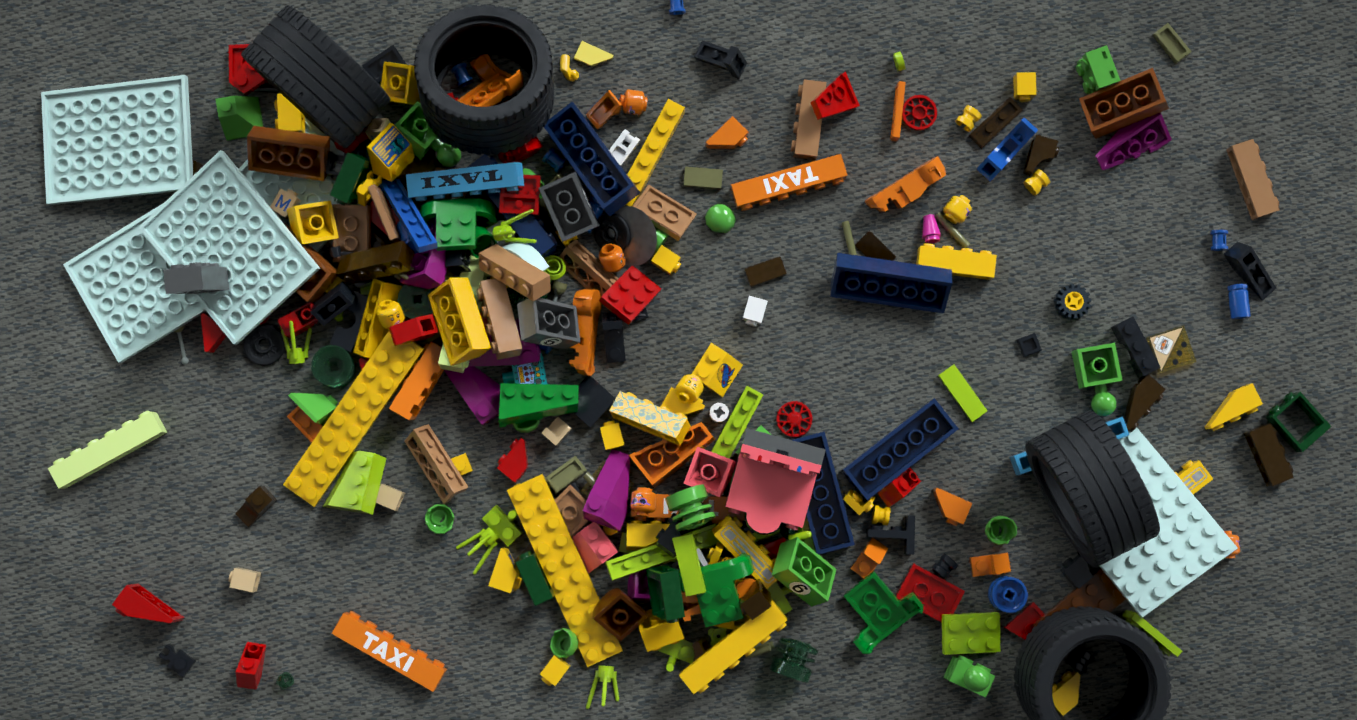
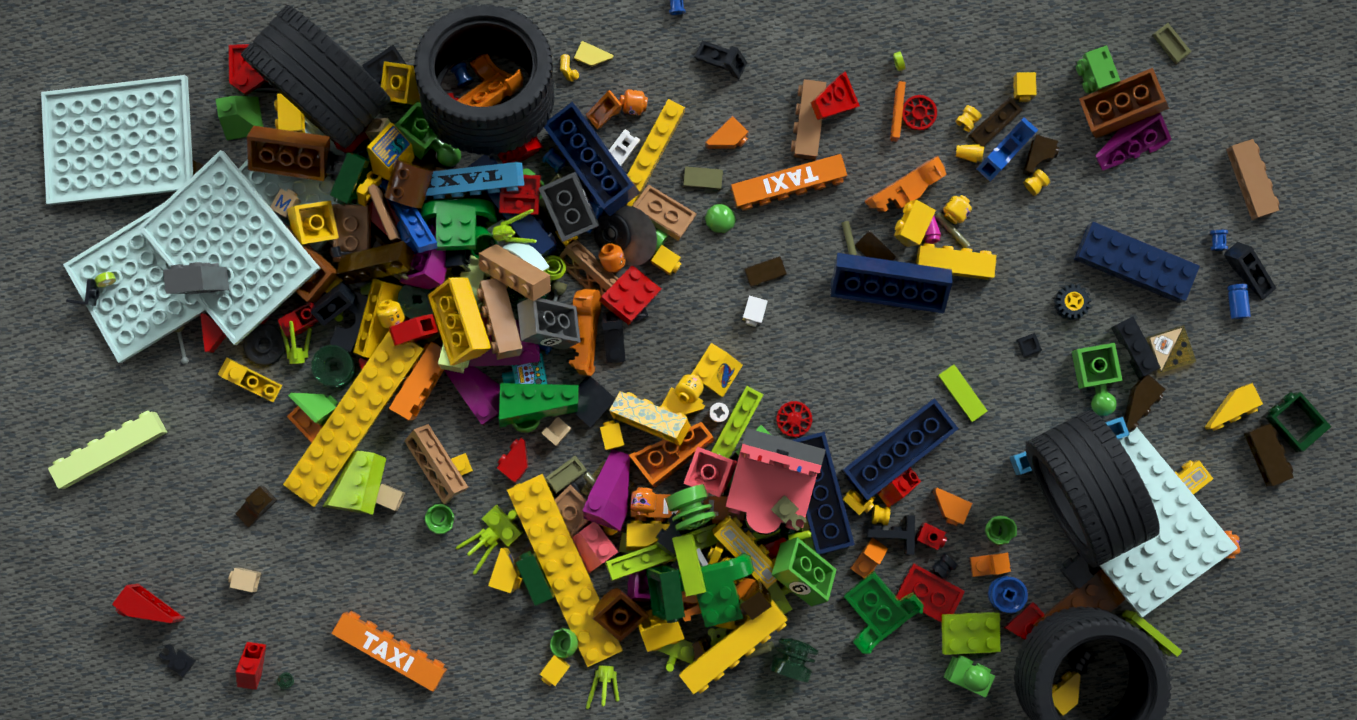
none -> black bracket [66,279,100,306]
none -> lime tile [95,272,116,287]
none -> yellow slope [218,357,282,402]
none -> reddish brown brick [384,159,433,208]
none -> olive plate [771,495,807,530]
none -> yellow slope [894,200,936,247]
none -> red brick [915,522,947,550]
none -> yellow cone [956,144,984,163]
none -> dark blue brick [1074,222,1200,304]

